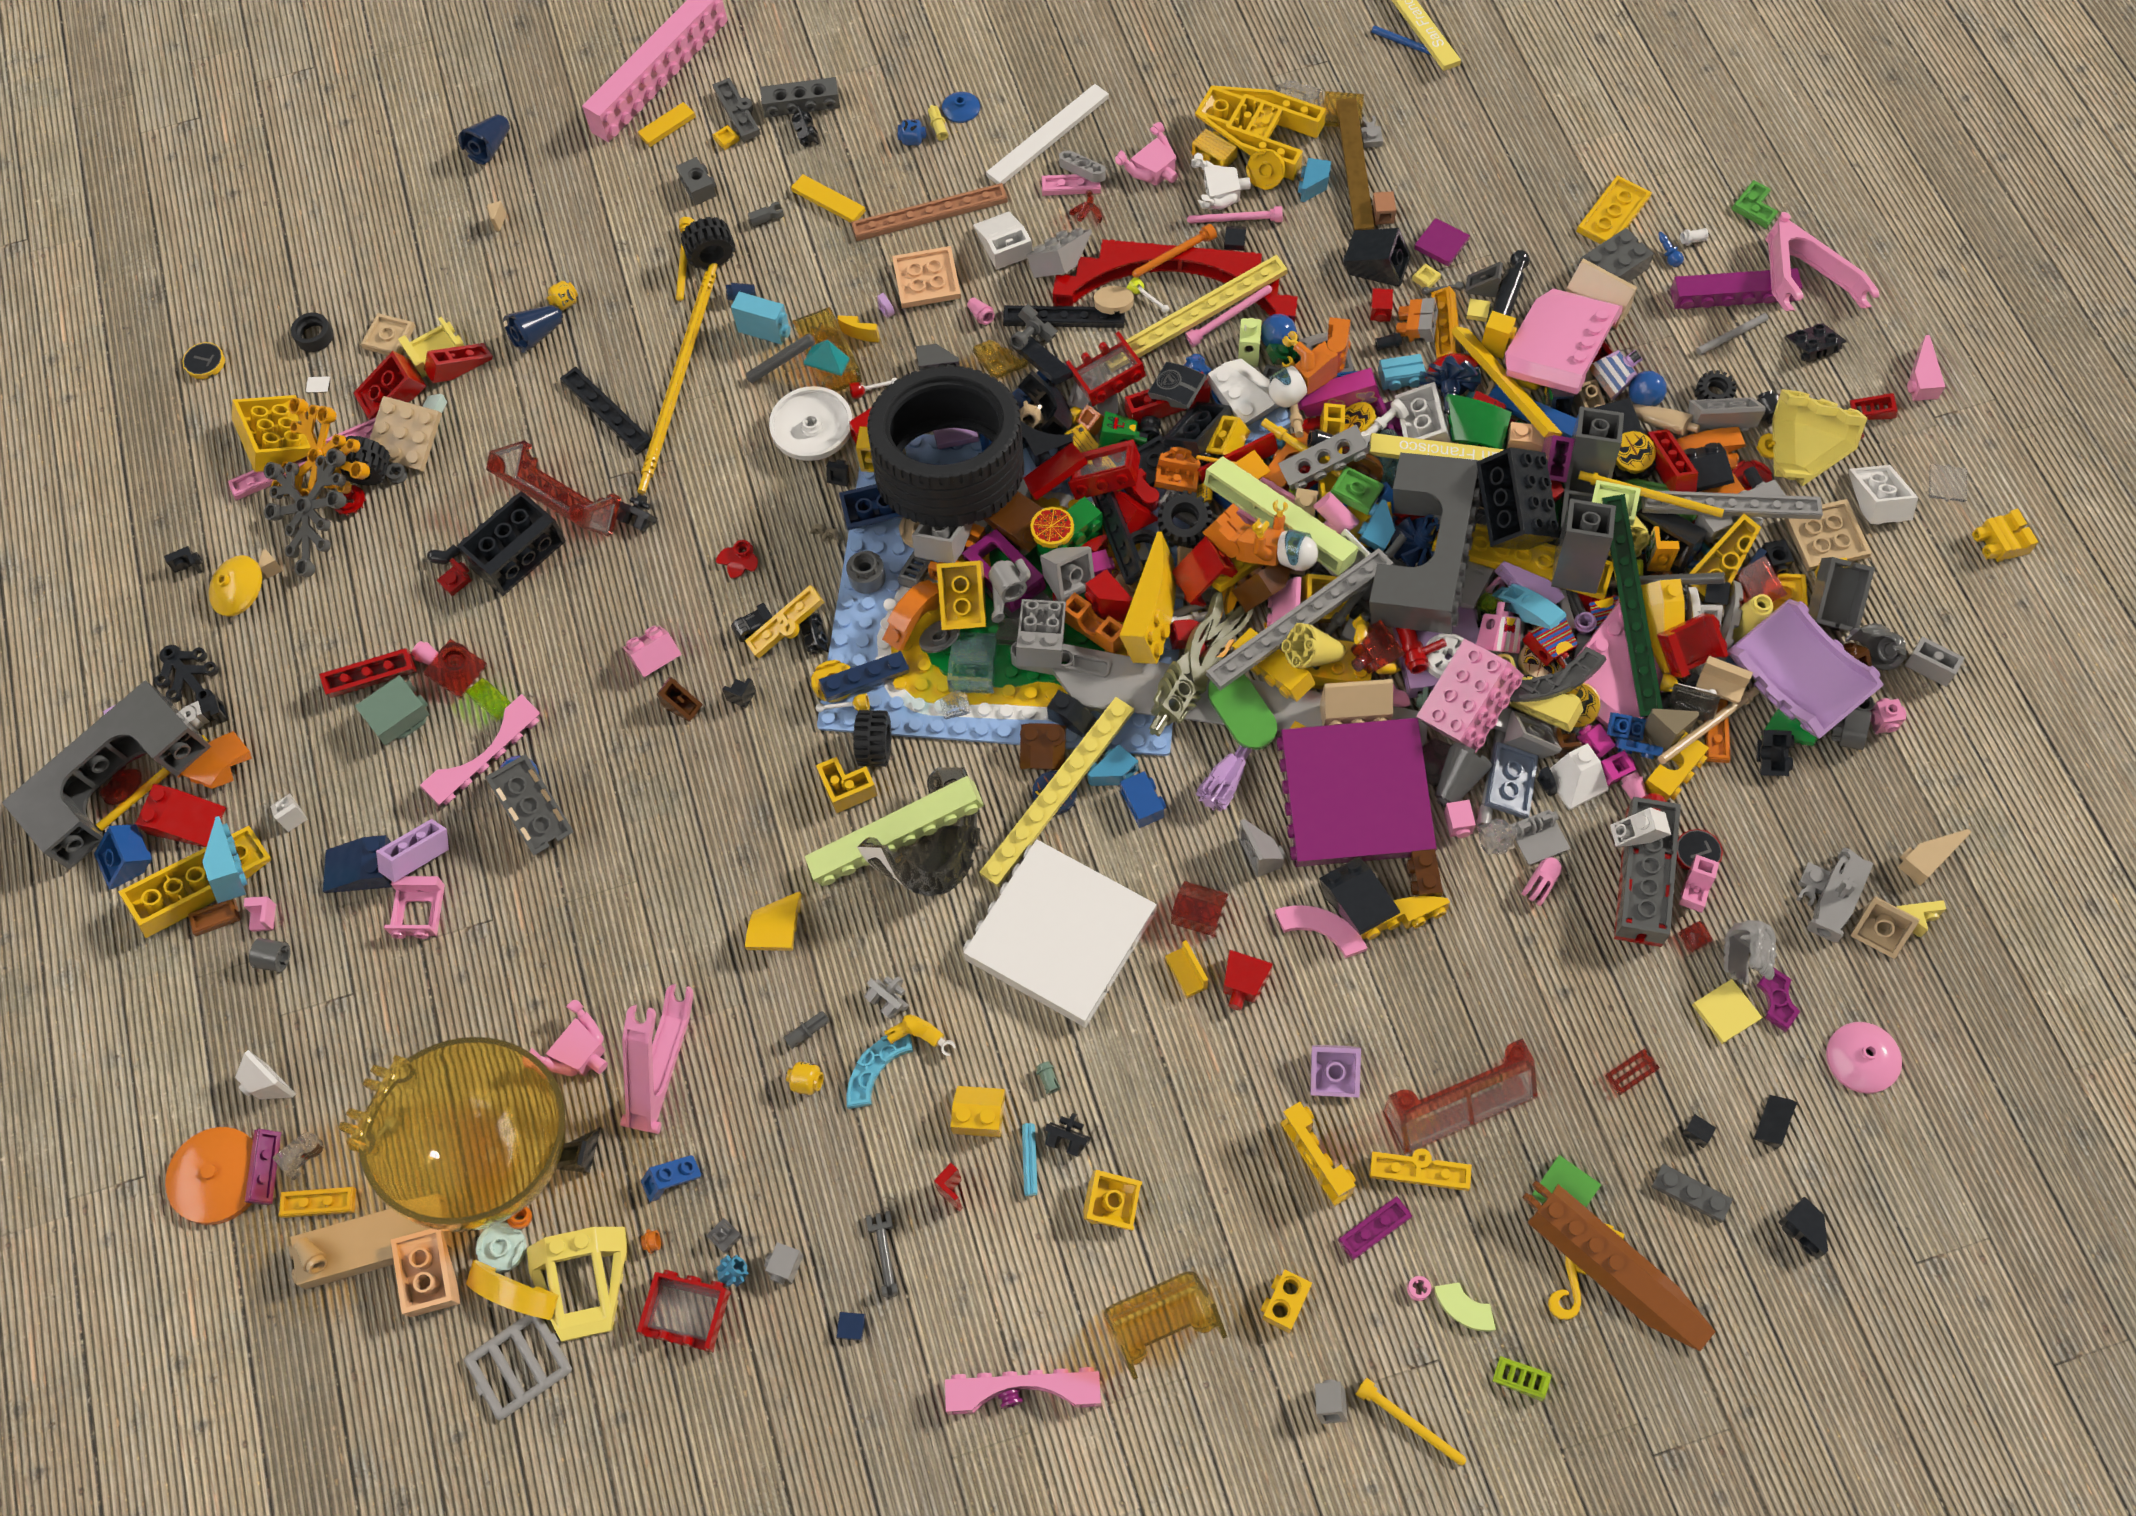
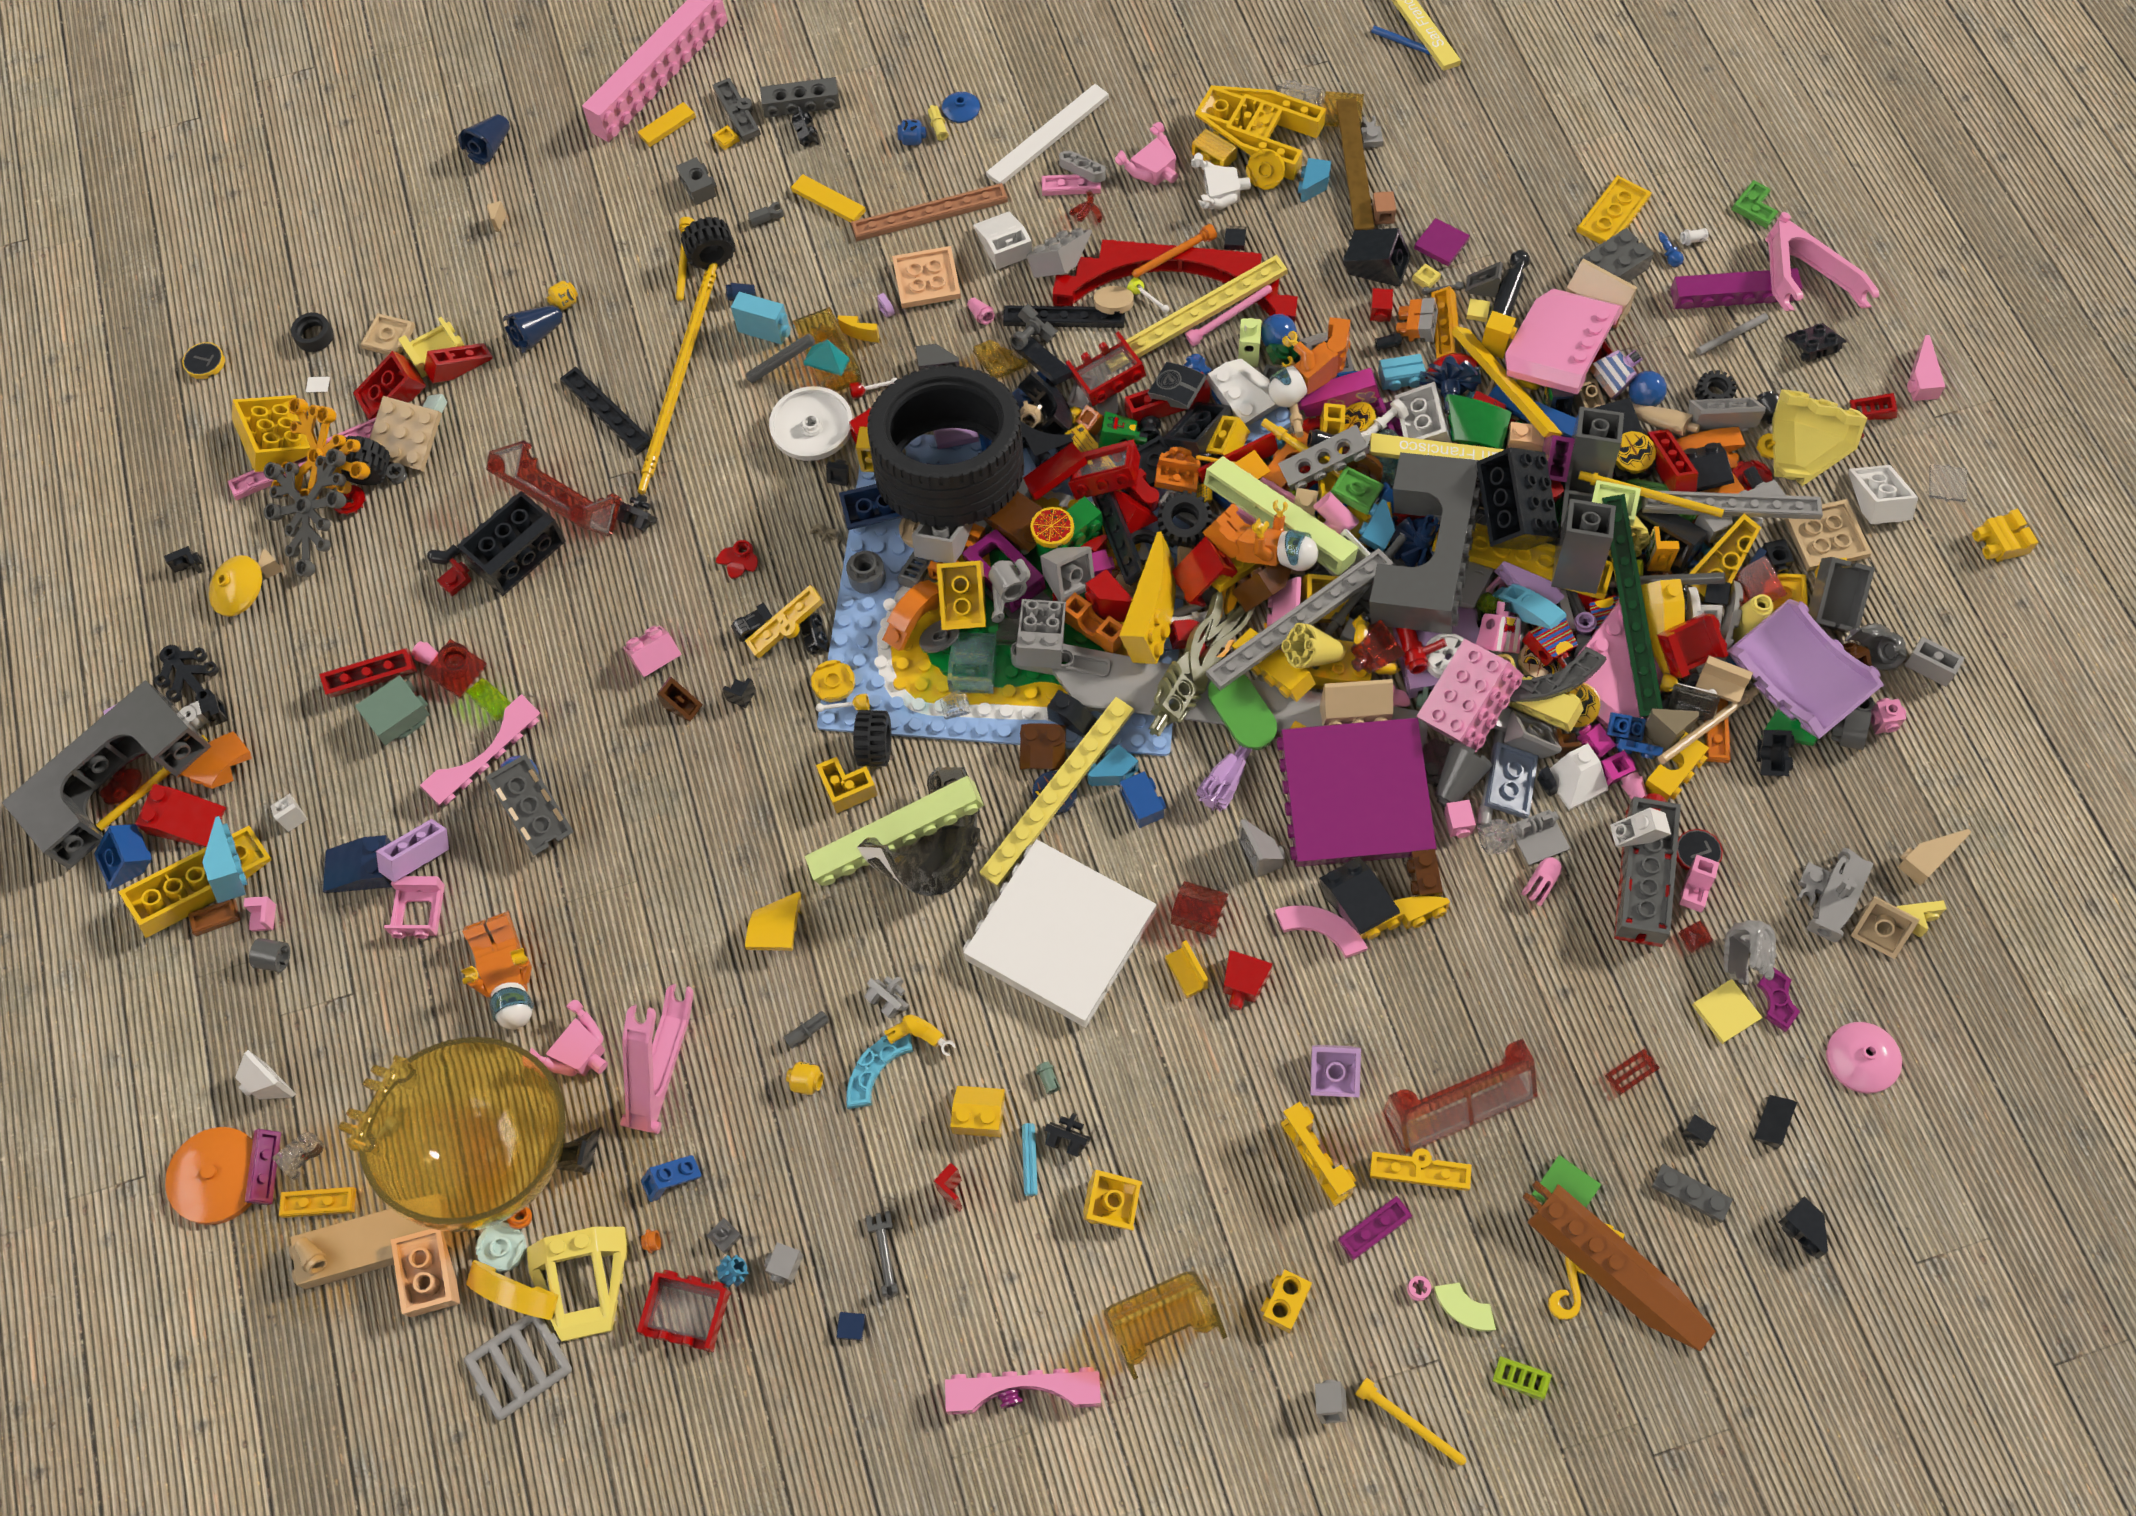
dark blue plate [819,651,909,702] -> none
bright pink piece [1187,206,1283,224] -> none
none -> orange piece [461,911,534,1030]

